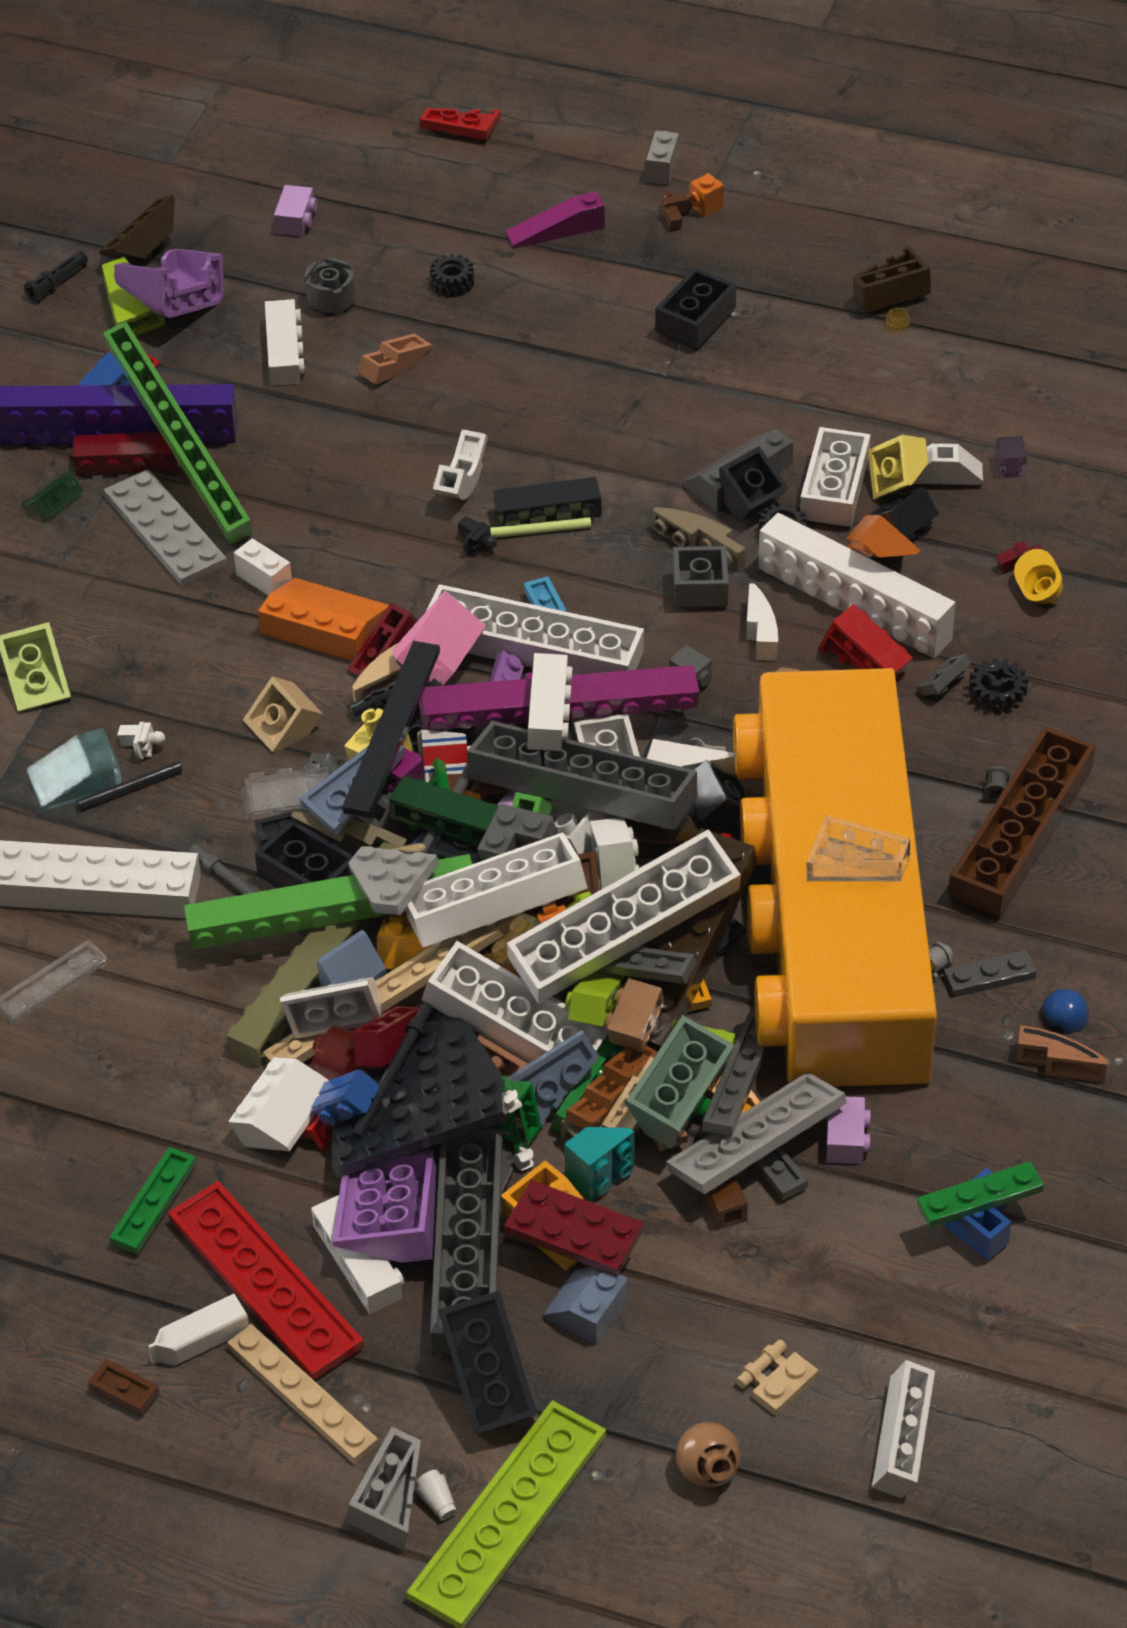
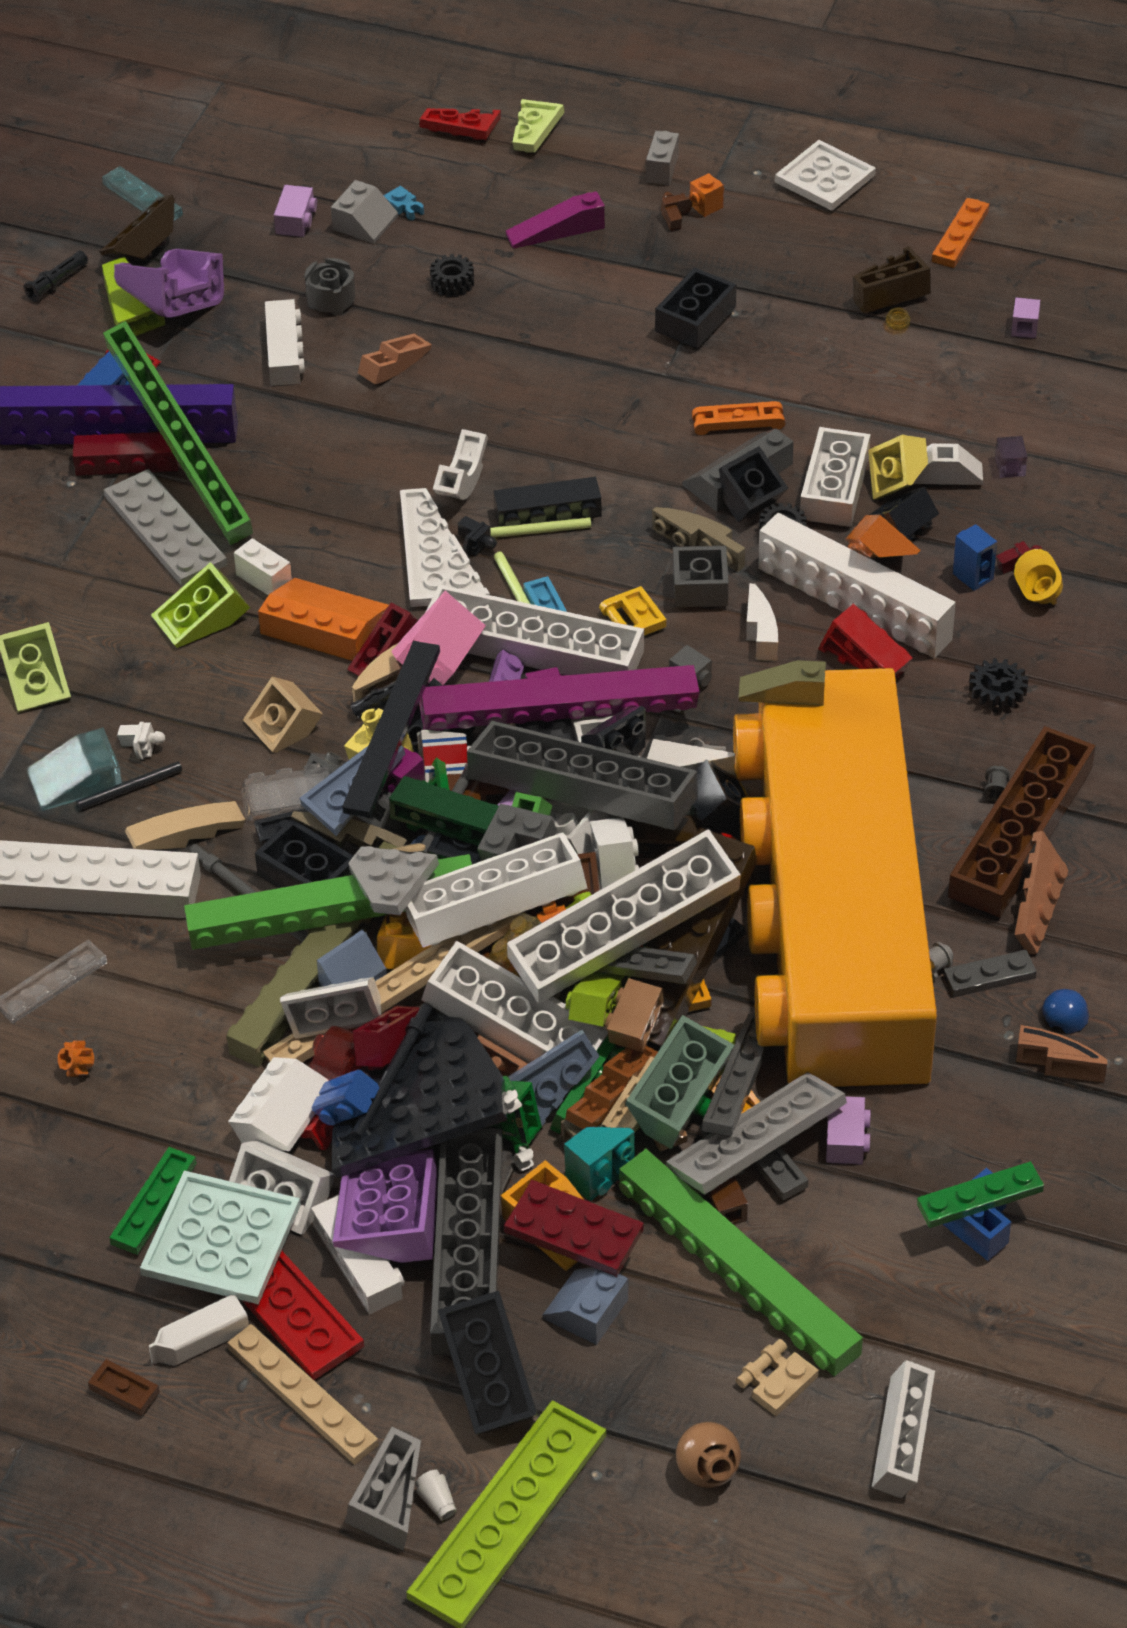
clear green panel [20,470,84,521] -> none
white brick [527,653,572,751] -> none
clear wedge [806,815,910,881] -> none
dark grey plate [917,654,971,697] -> none
none -> orange gear [57,1041,95,1077]
none -> clear light blue plate [102,166,183,221]
none -> tan slope [125,801,245,850]
none -> light aqua plate [140,1171,301,1304]
none -> lime slope [151,562,250,648]
none -> white slope [229,1140,335,1235]
none -> light grey slope [331,180,398,244]
none -> dark azure plate [384,186,424,221]
none -> white wing [400,488,490,607]
none -> yellowish green bar [494,552,530,604]
none -> yellowish green wing [512,99,565,153]
none -> black slope [581,706,646,755]
none -> yellow plate [599,586,667,635]
none -> bright green brick [619,1149,863,1377]
none -> orange plate [692,401,786,435]
none -> olive slope [738,660,826,706]
none -> white plate [775,140,876,211]
none -> orange plate [932,198,990,268]
none -> blue brick [953,524,997,591]
none -> lavender brick [1011,298,1040,338]
none -> nougat wing [1015,831,1069,954]

